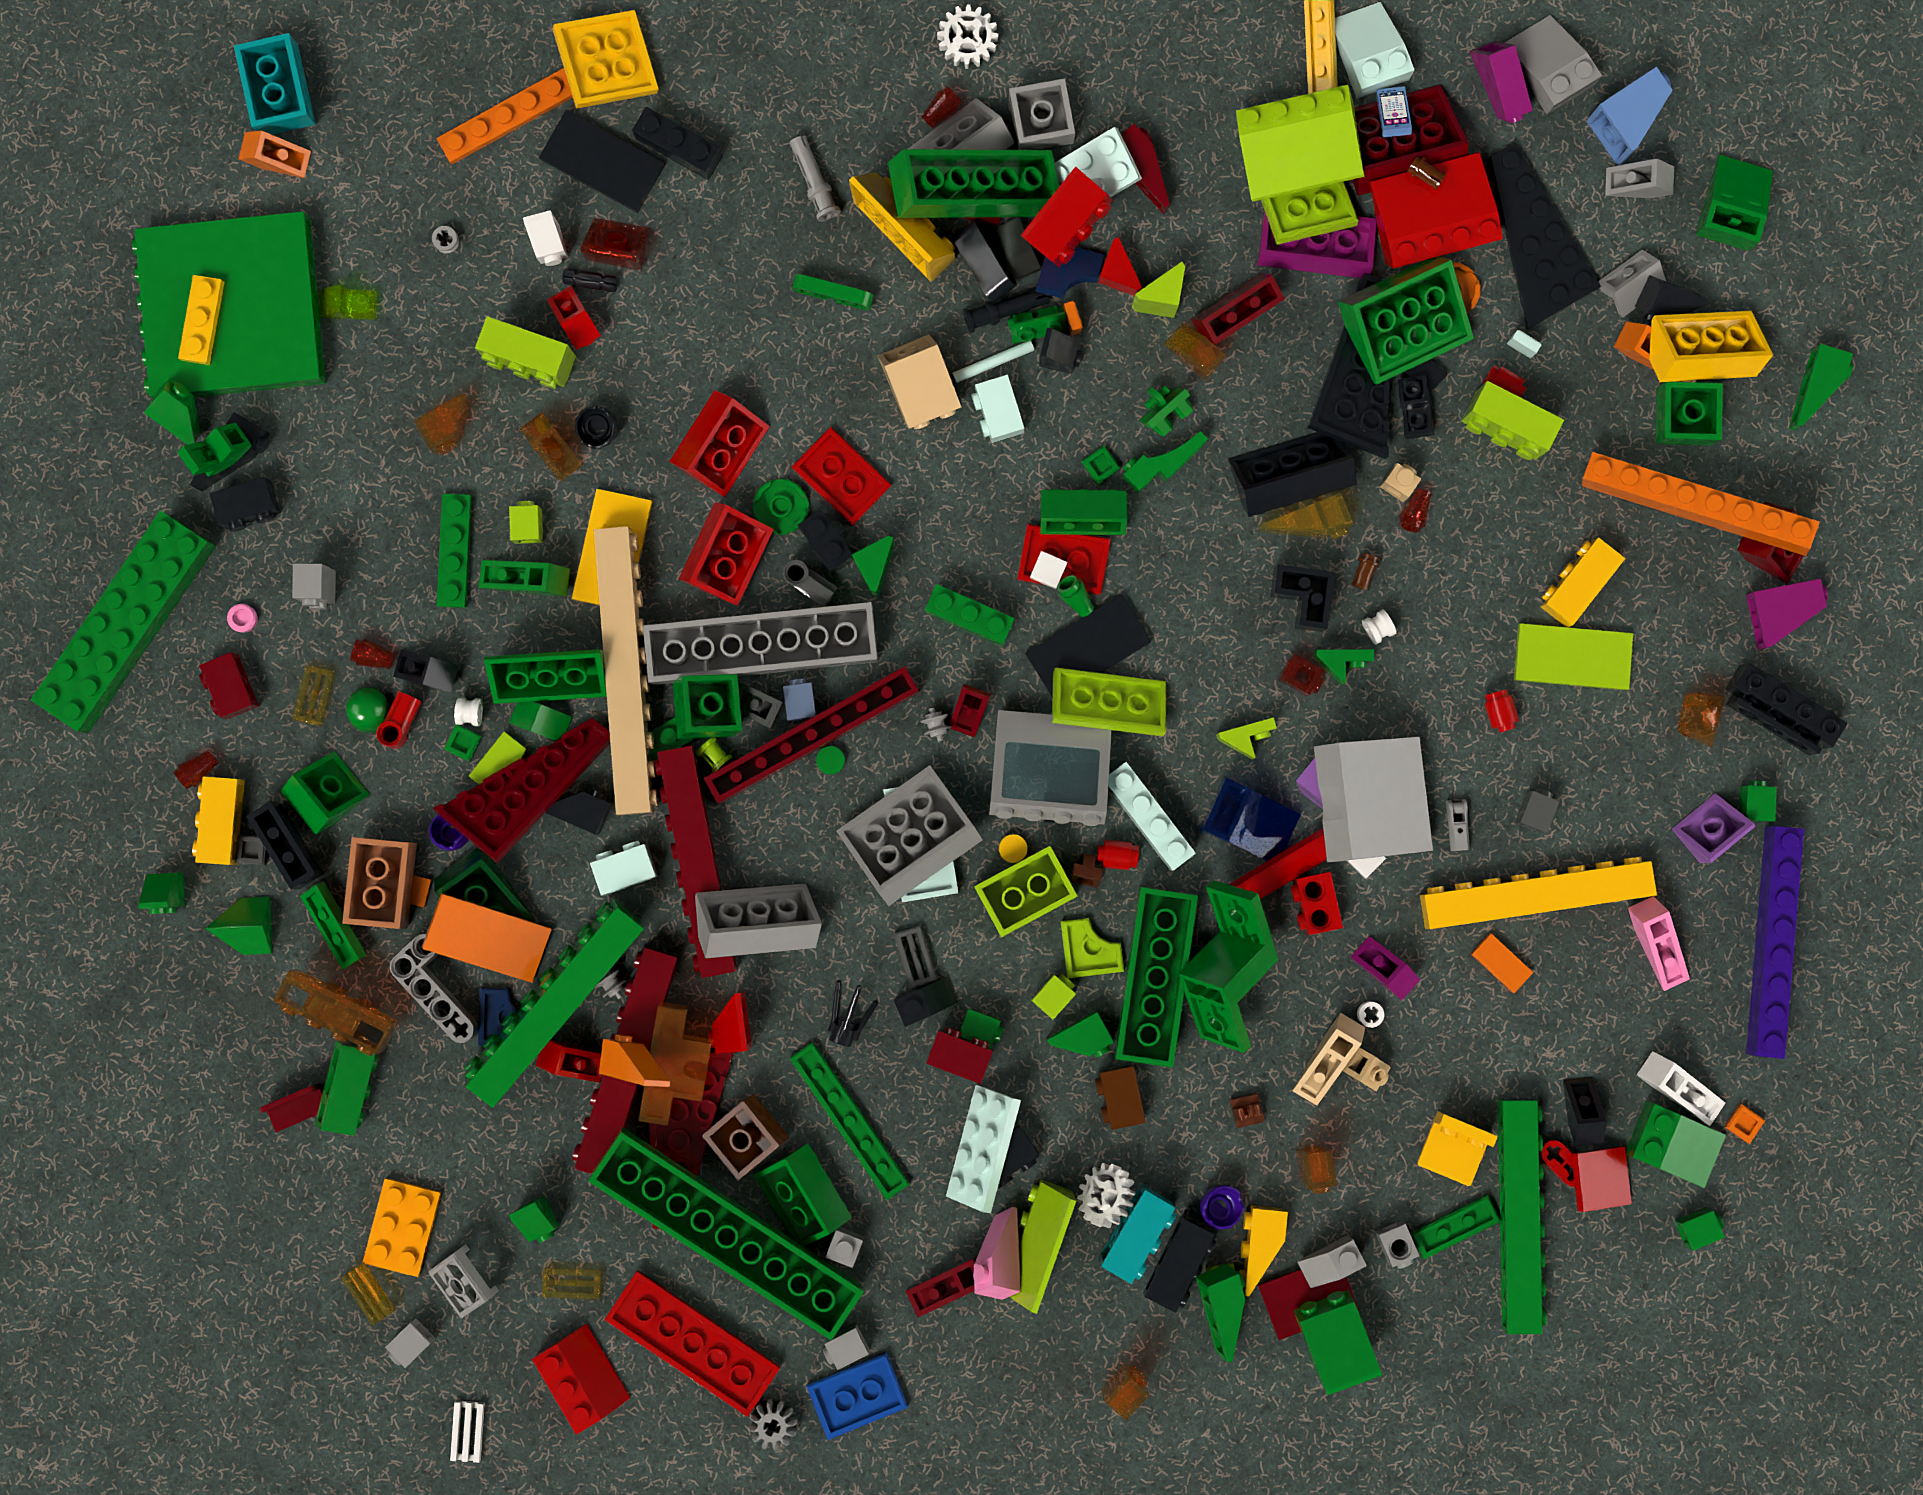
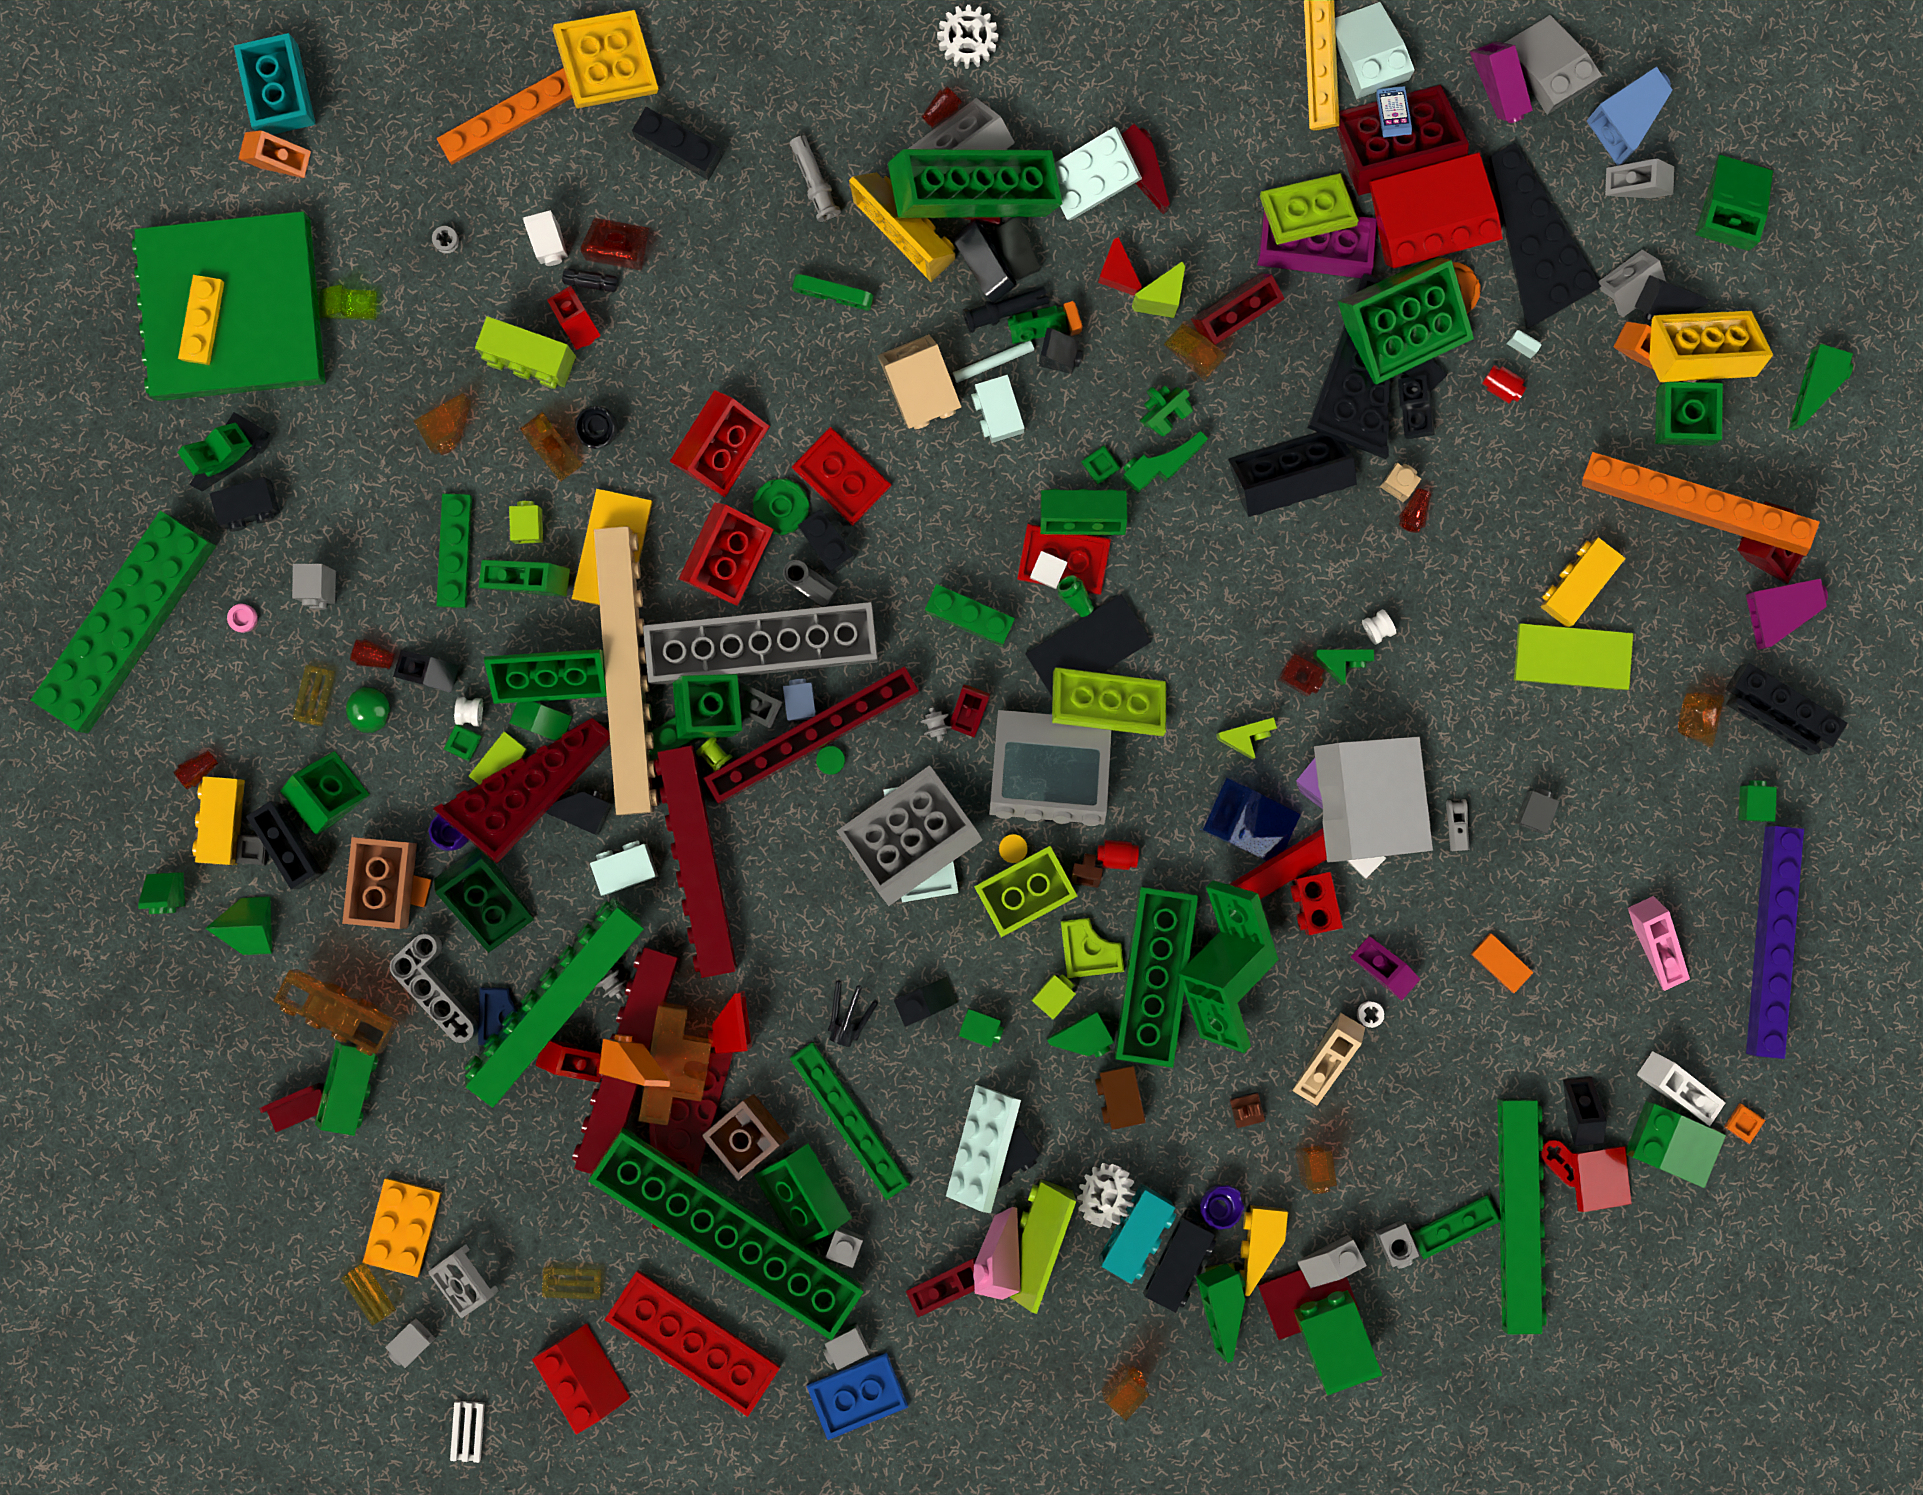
green slope [143,378,200,444] -> none
dark red brick [199,652,259,719] -> none
green plate [300,881,366,970] -> none
red piece [376,691,422,749] -> none
orange tile [422,893,552,983] -> none
green slope [509,1195,559,1243] -> none
black tile [539,109,665,214] -> none
light grey slope [695,884,822,958] -> none
light grey gear [748,1399,798,1450] -> none
green slope [852,536,895,598] -> none
dark grey tile [894,925,937,988] -> none
dark red slope [926,1027,993,1084] -> none
light grey brick [1009,79,1075,150] -> none
red slope [1021,166,1113,267] -> none
dark blue tile [1036,247,1104,299] -> none
light aqua brick [1108,762,1196,871] -> none
lime slope [1236,85,1364,202] -> none
clear yellow slope [1259,493,1354,540] -> none
black brick [1270,565,1335,632] -> none
tan brick [1342,1048,1391,1091] -> none
reddish brown pin [1351,553,1380,591] -> none
reddish brown pin [1408,156,1446,190] -> none
yellow bracket [1417,1111,1498,1186] -> none
yellow brick [1420,856,1657,929] -> none
lime brick [1461,381,1564,460] -> none
red brick [1484,689,1520,733] -> none
medium lavender slope [1672,793,1755,863] -> none
green brick [1674,1207,1725,1251] -> none

